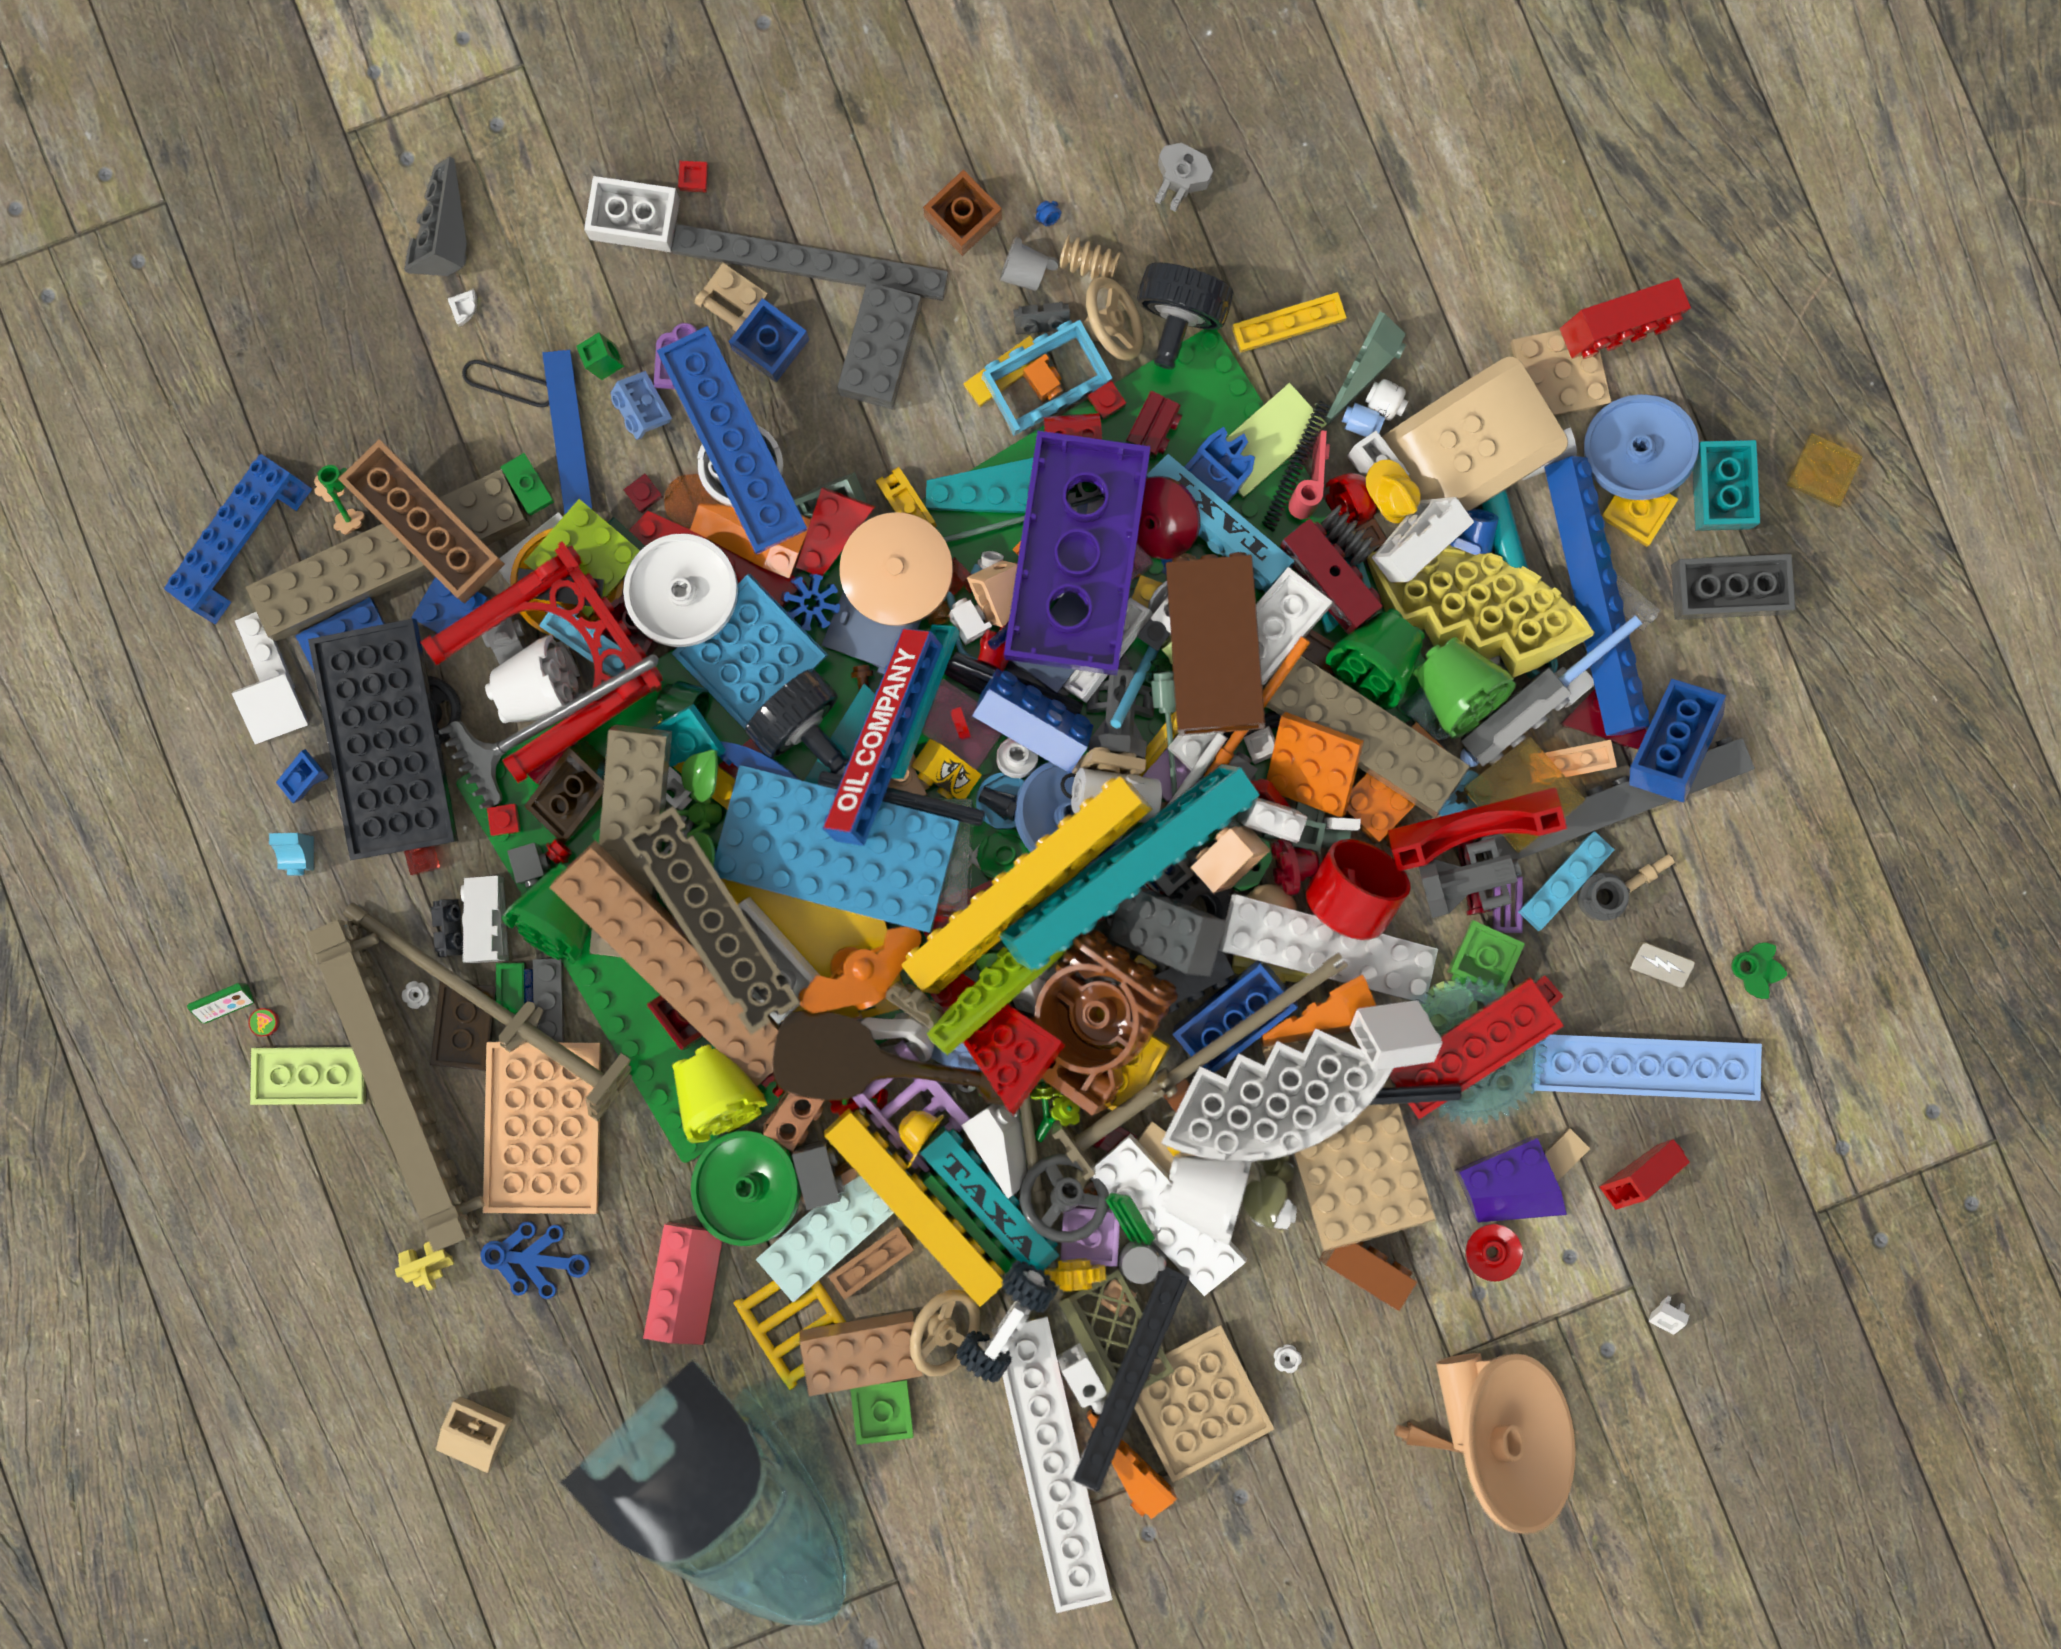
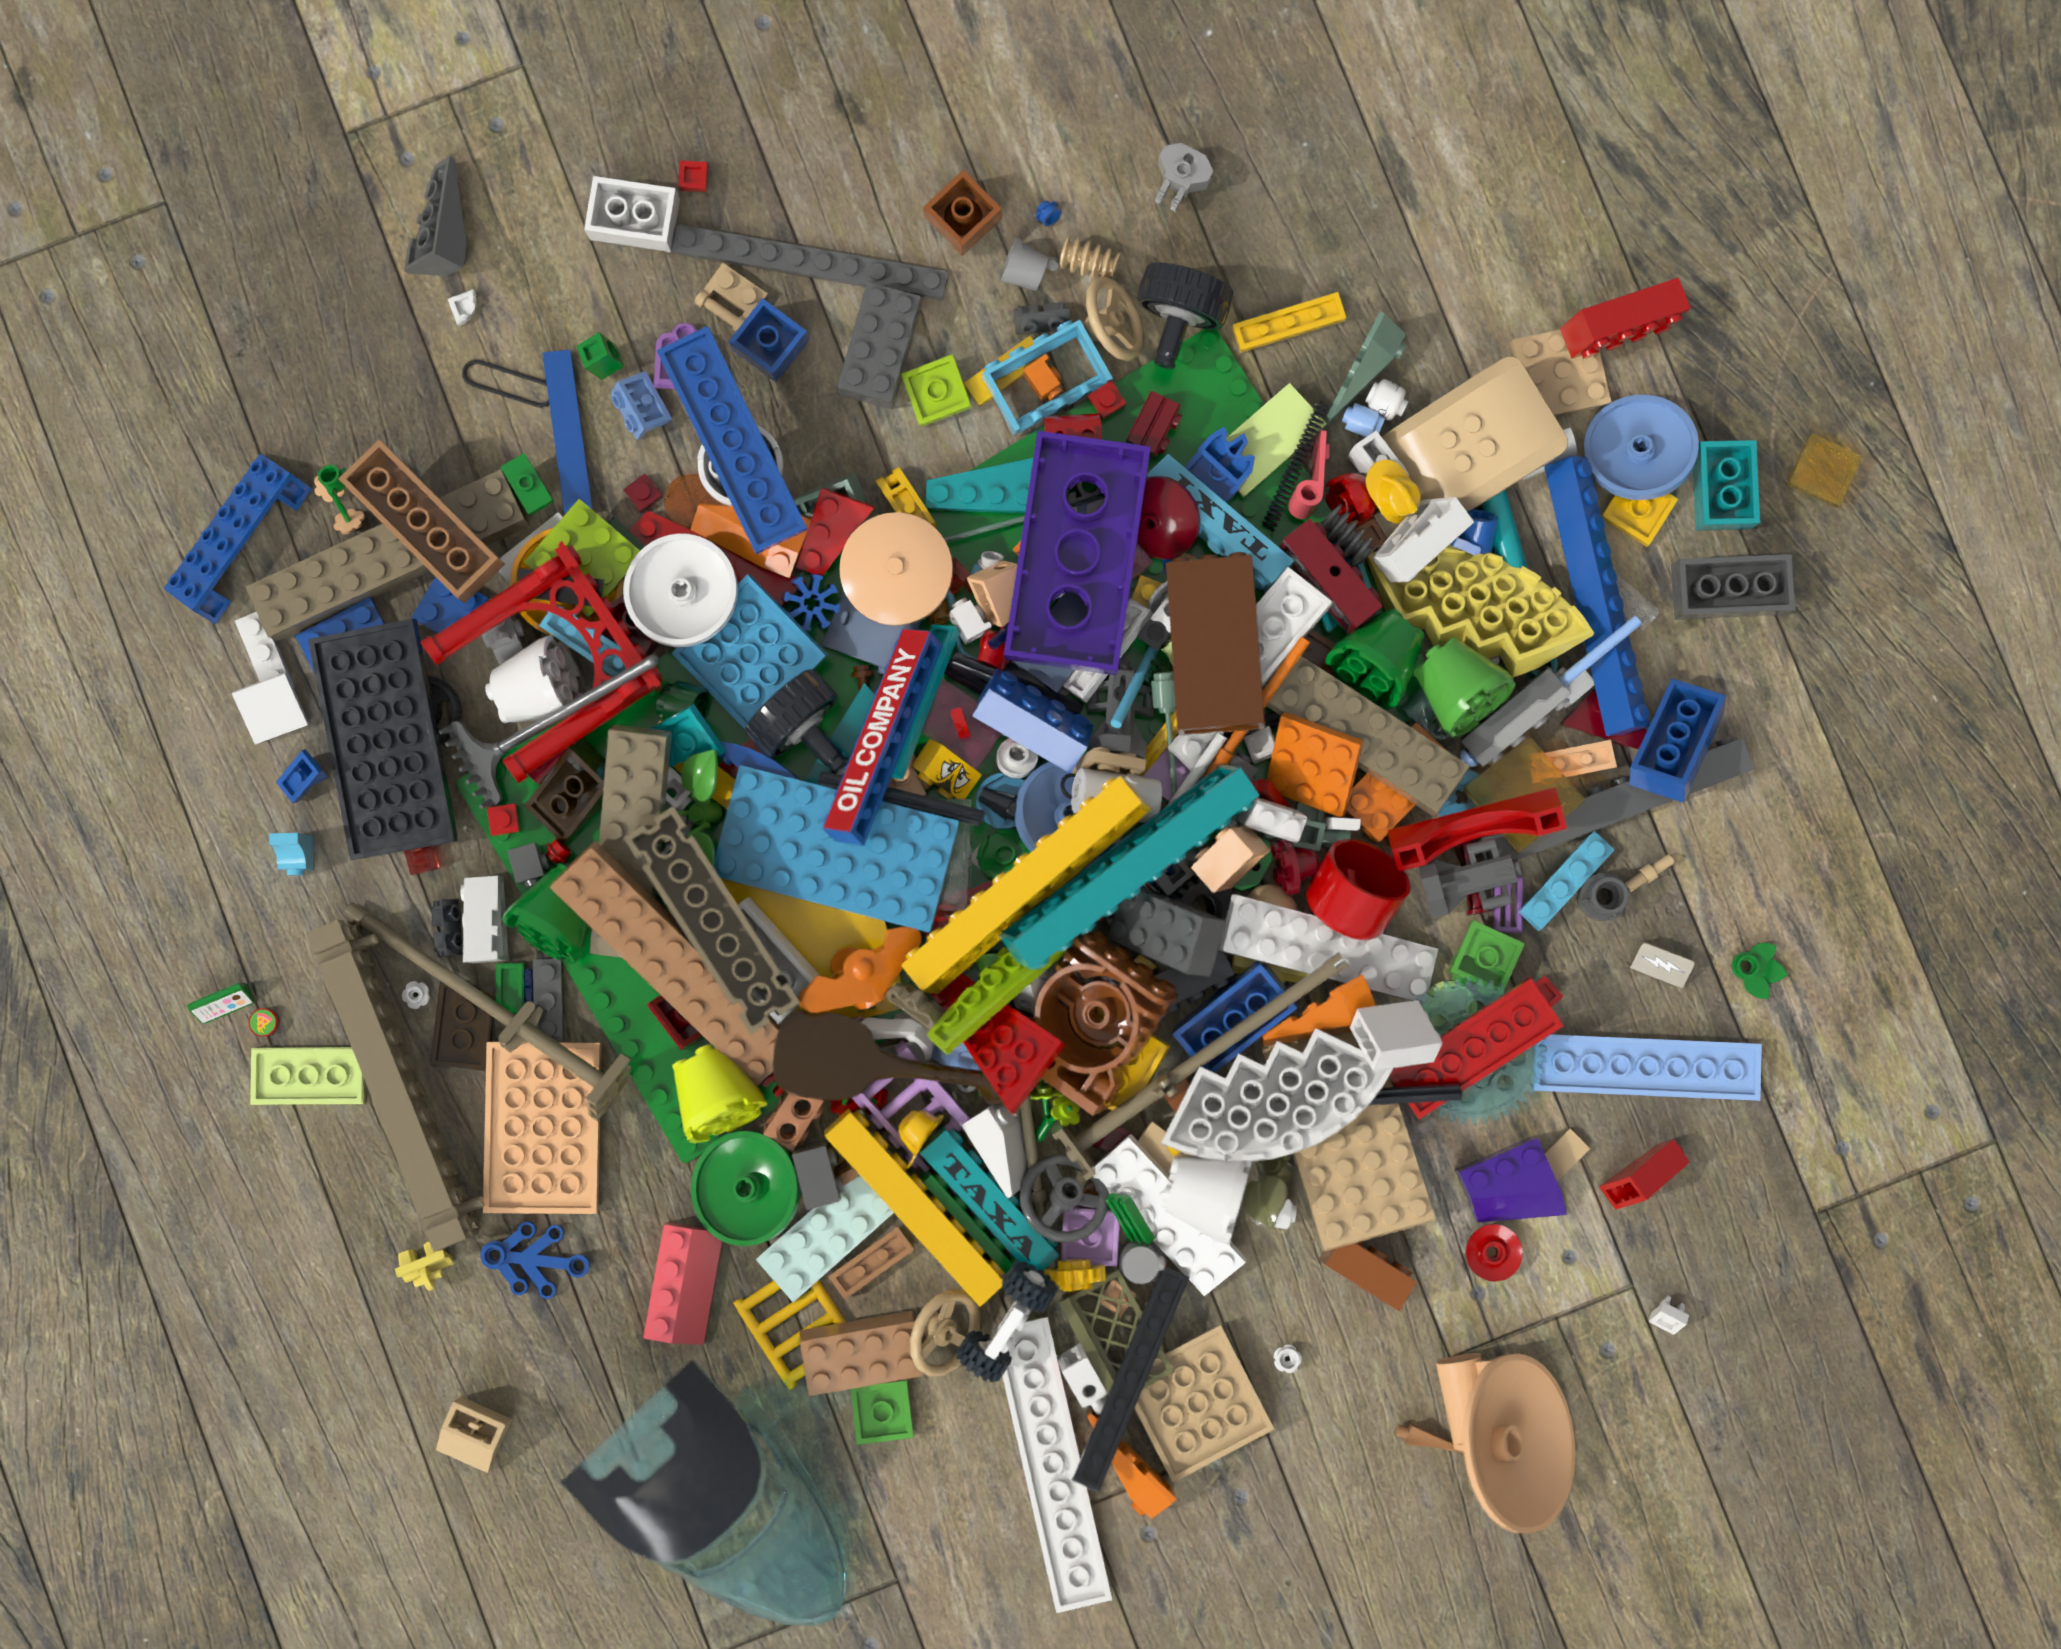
none -> lime plate [901,354,972,427]

